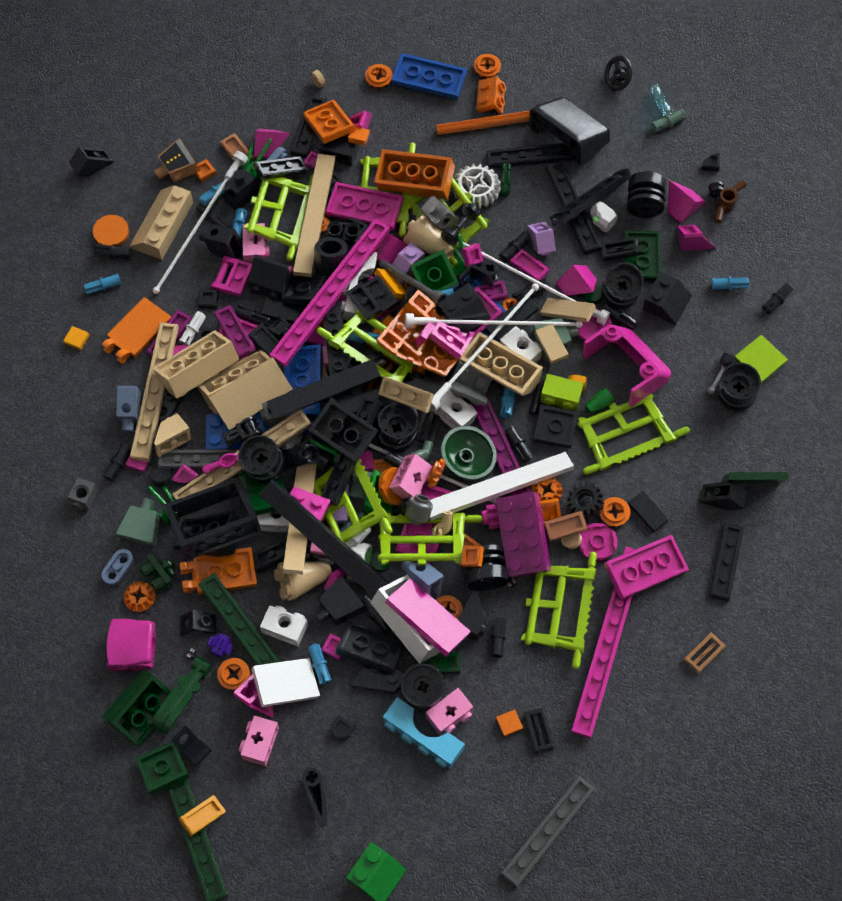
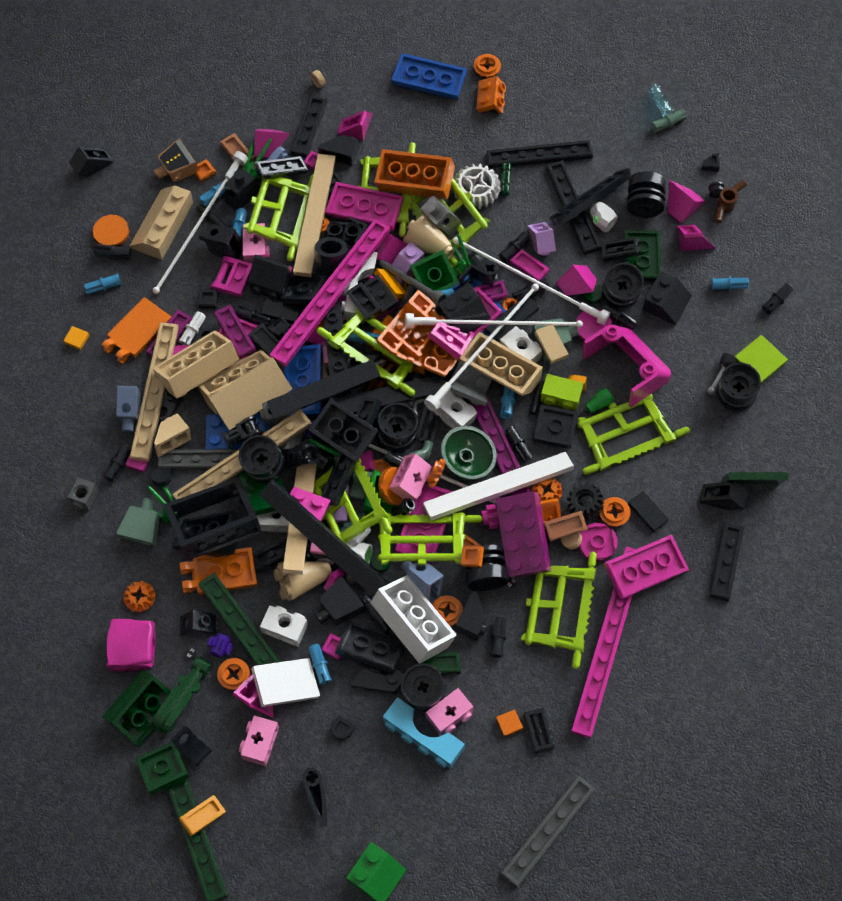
sand blue plate [102,549,134,586] -> none
dark green hips [140,554,176,592] -> none
dark pink tile [171,464,199,483] -> none
dark pink piece [202,453,238,474] -> none
orange tile [303,100,356,144] -> none
orange tile [348,127,370,146] -> none
orange gear [365,64,393,89] -> none
tan tile [378,376,434,413] -> none
tile [385,578,471,657] -> none
dark grey head [405,494,433,525] -> none
tile [415,322,435,347] -> none
tan arm [432,511,453,536] -> none
orange axle [436,111,530,135] -> none
black wheel [441,203,480,246] -> none
dark pink tile [461,243,483,267] -> none
black windscreen [529,97,610,166] -> none
tan tile [540,298,596,322] -> none
black piece [604,56,633,91] -> none
medium nougat tile [683,632,726,675] -> none

